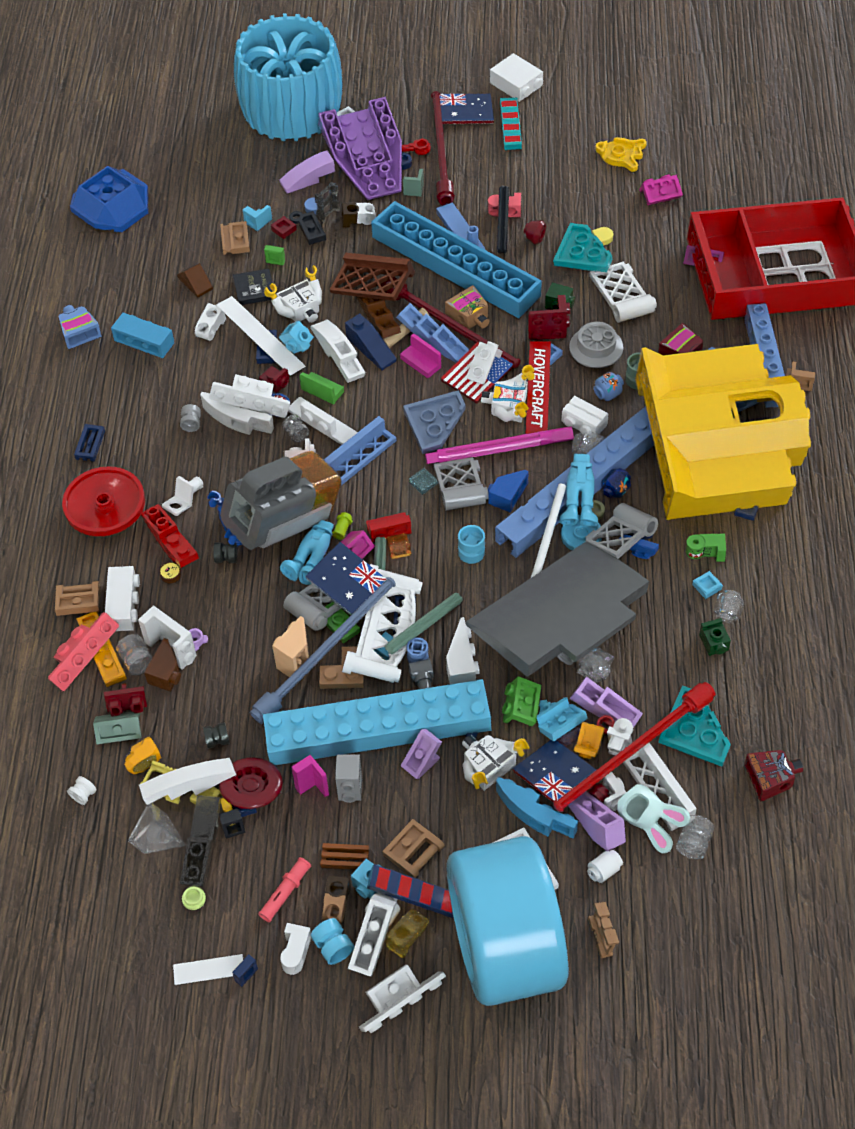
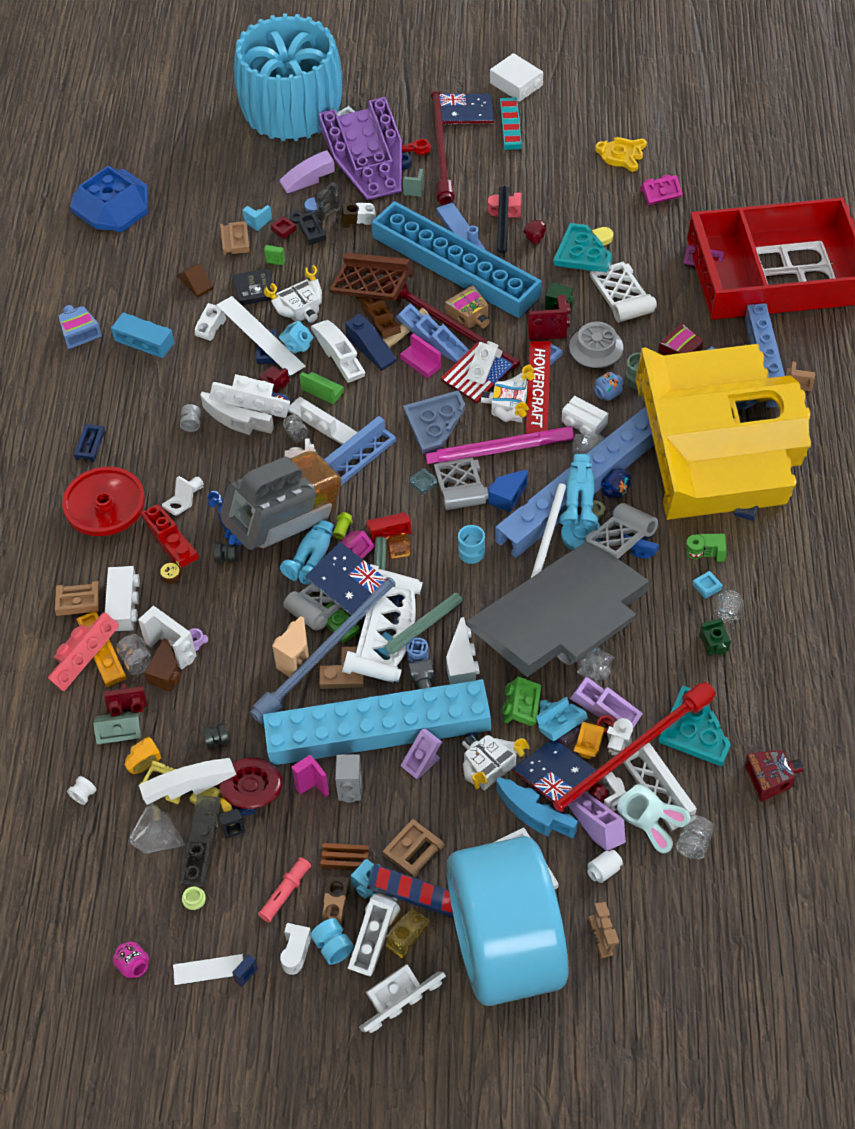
none -> dark pink head [113,942,149,978]

